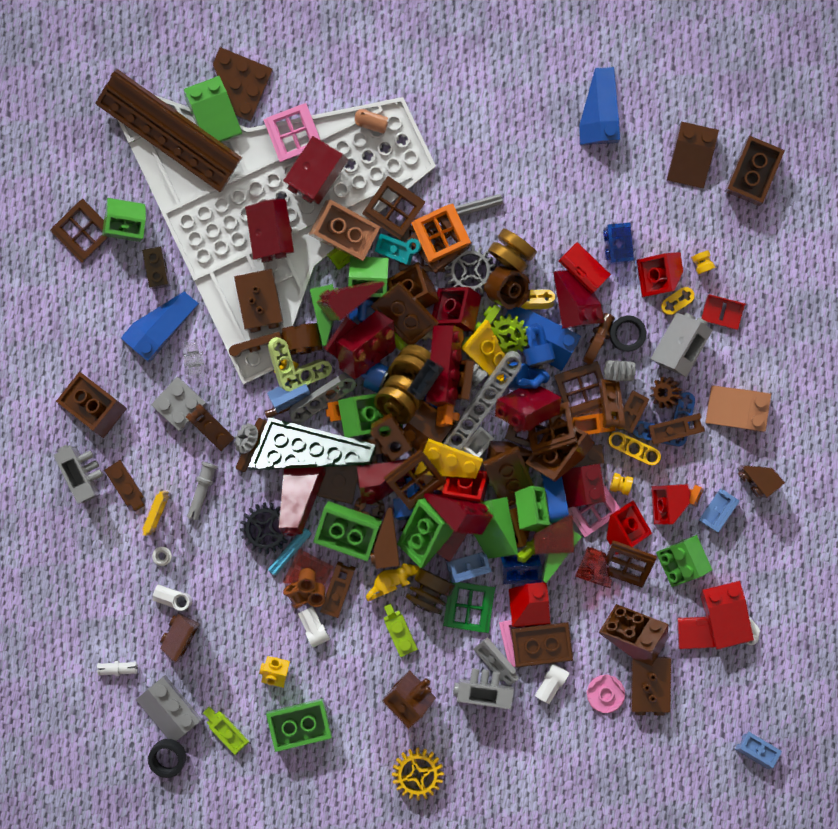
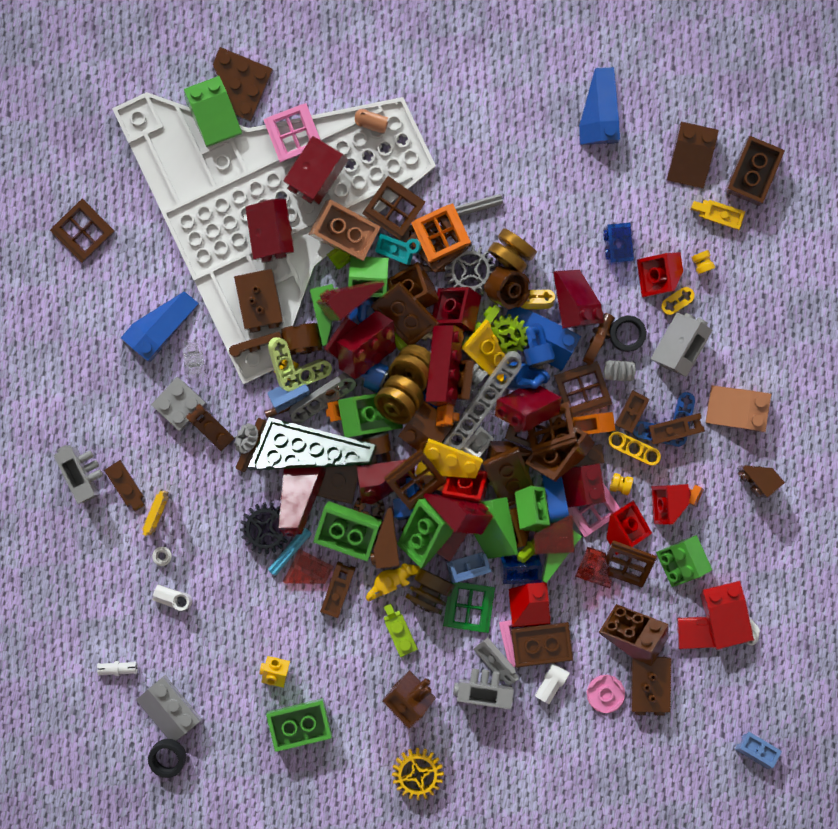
reddish brown slope [56,371,127,438] -> none
reddish brown plate [95,69,242,192] -> none
bright green slope [102,198,146,242] -> none
dark brown brick [142,246,171,289] -> none
reddish brown slope [160,613,200,662] -> none
light grey pin [186,461,218,520] -> none
lime hinge [203,706,249,755] -> none
dark orange piece [283,568,326,608] -> none
white piece [298,606,330,648] -> none
reddish brown brick [370,412,412,461] -> none
black hinge [407,359,444,400] -> none
red piece [558,242,611,294] -> none
reddish brown plate [599,379,625,429] -> none
reddish brown gear [650,377,683,409] -> none
medium blue hinge [699,489,740,533] -> none
red piece [701,294,746,330] -> none
none -> yellow hinge [690,200,745,230]

